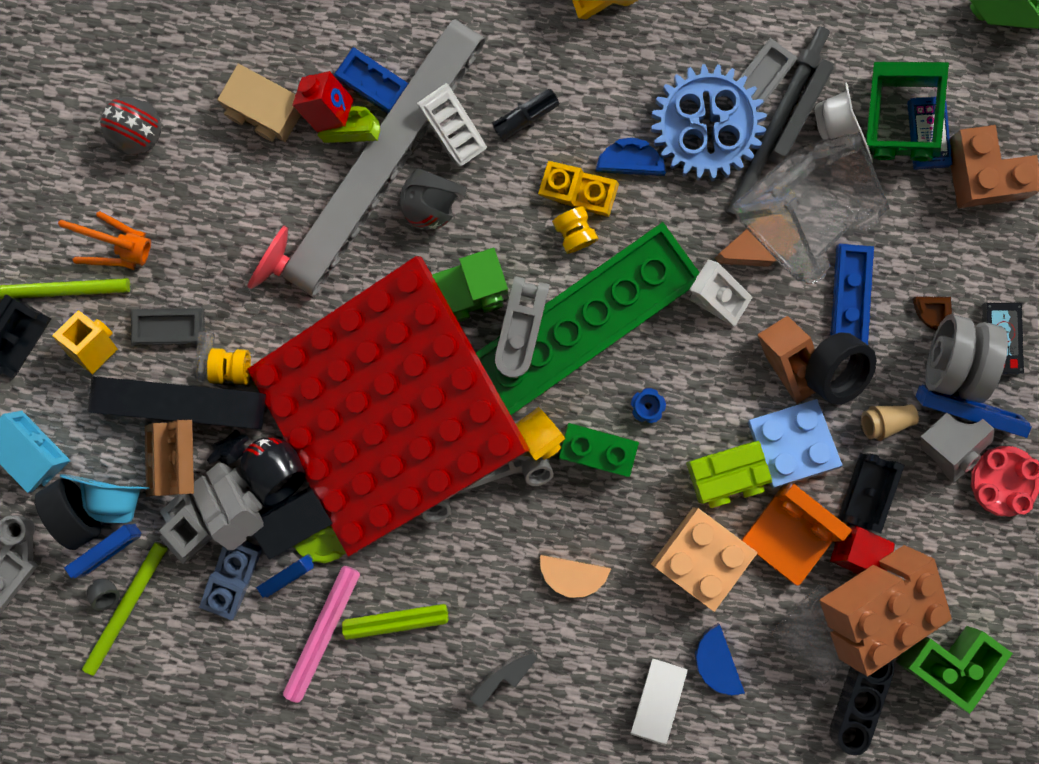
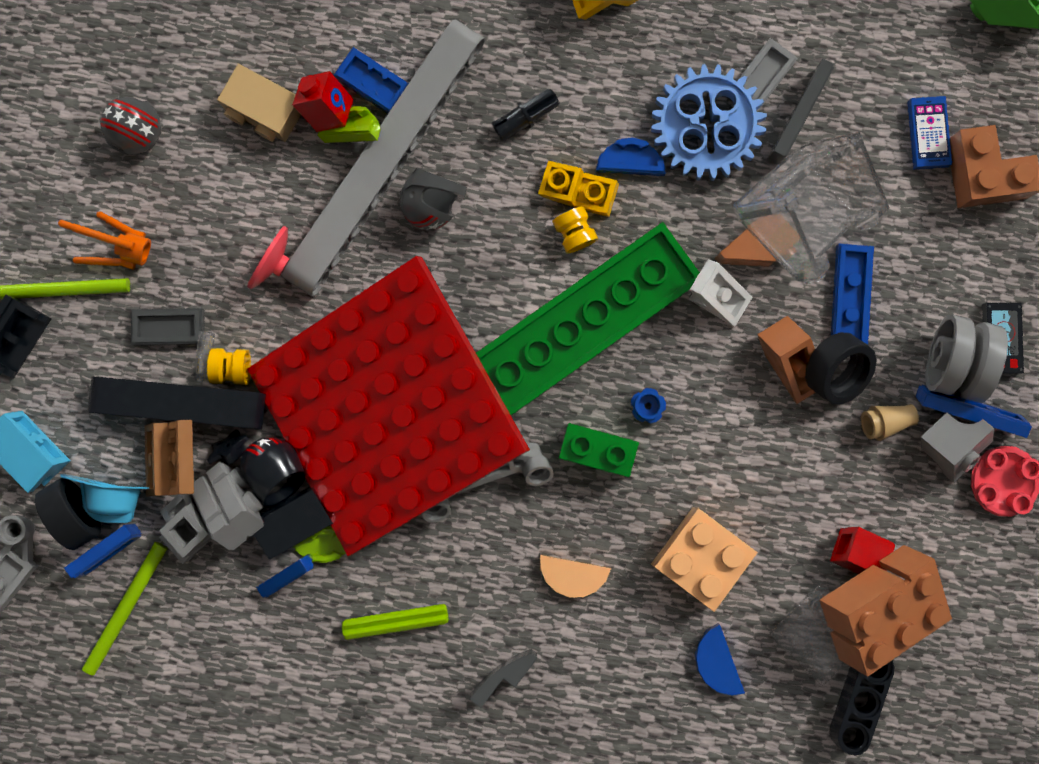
yellow brick [52,310,118,375] -> none
dark grey hinge [87,578,120,611] -> none
sand blue slope [199,541,262,621] -> none
bright pink axle [283,566,360,703] -> none
white slope [417,83,487,166] -> none
bright green brick [432,247,509,322] -> none
light grey plate [495,276,550,378] -> none
yellow slope [515,407,565,461] -> none
white slope [630,659,688,746] -> none
lime brick [686,441,772,508] -> none
dark grey bar [726,26,830,219] -> none
orange bracket [742,483,852,586] -> none
light blue plate [748,399,843,490] -> none
white piece [814,82,873,164] -> none
black hinge [838,453,905,534] -> none
green window [866,62,949,162] -> none
bright green brick [896,626,1013,714] -> none
reddish brown tile [913,297,952,331] -> none

